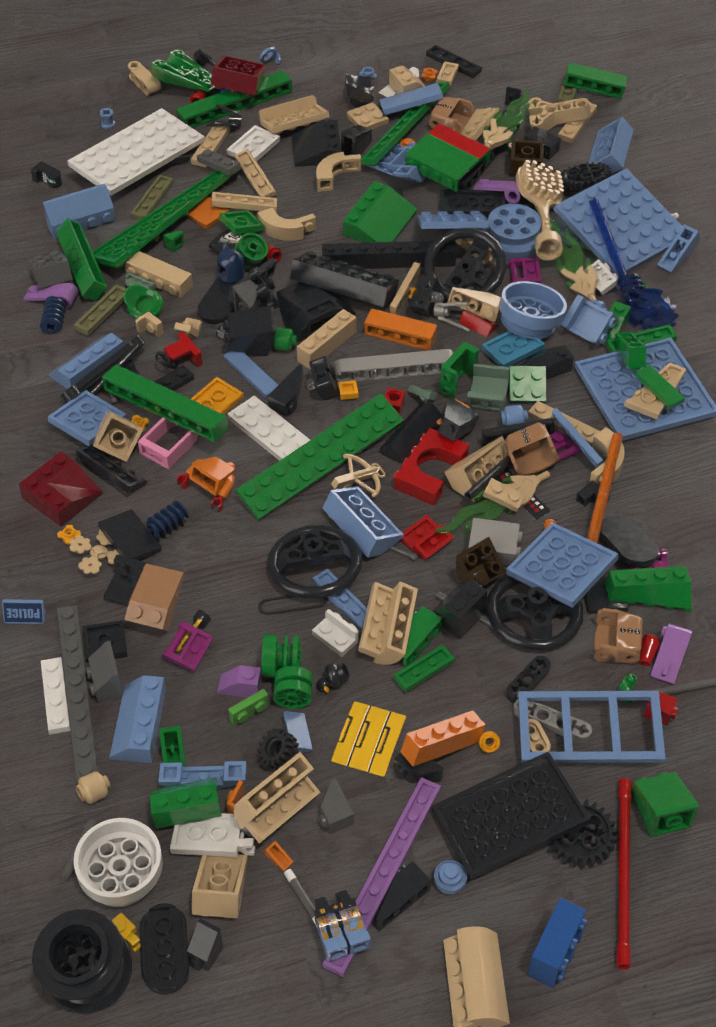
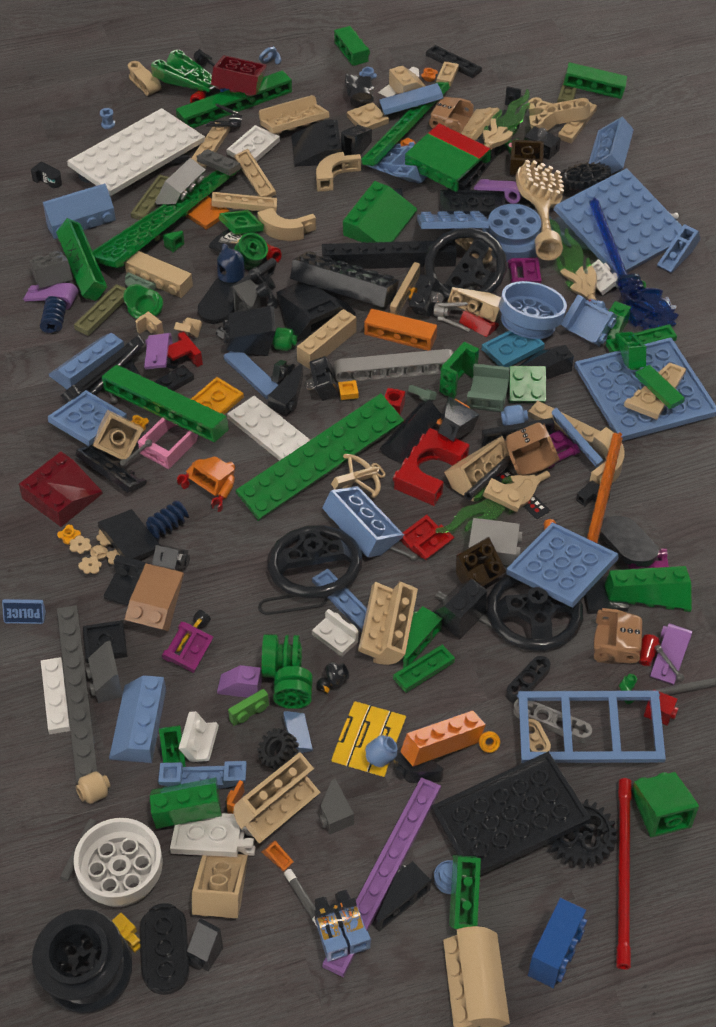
none -> dark grey hinge [120,439,152,467]
none -> medium lavender door [144,333,173,370]
none -> black piece [152,545,190,571]
none -> light grey slope [155,158,206,204]
none -> white bracket [179,711,219,762]
none -> black plate [271,360,296,383]
none -> green brick [334,26,370,66]
none -> medium blue head [365,735,398,767]
none -> green brick [449,855,481,929]
none -> dark grey hinge [655,645,684,681]

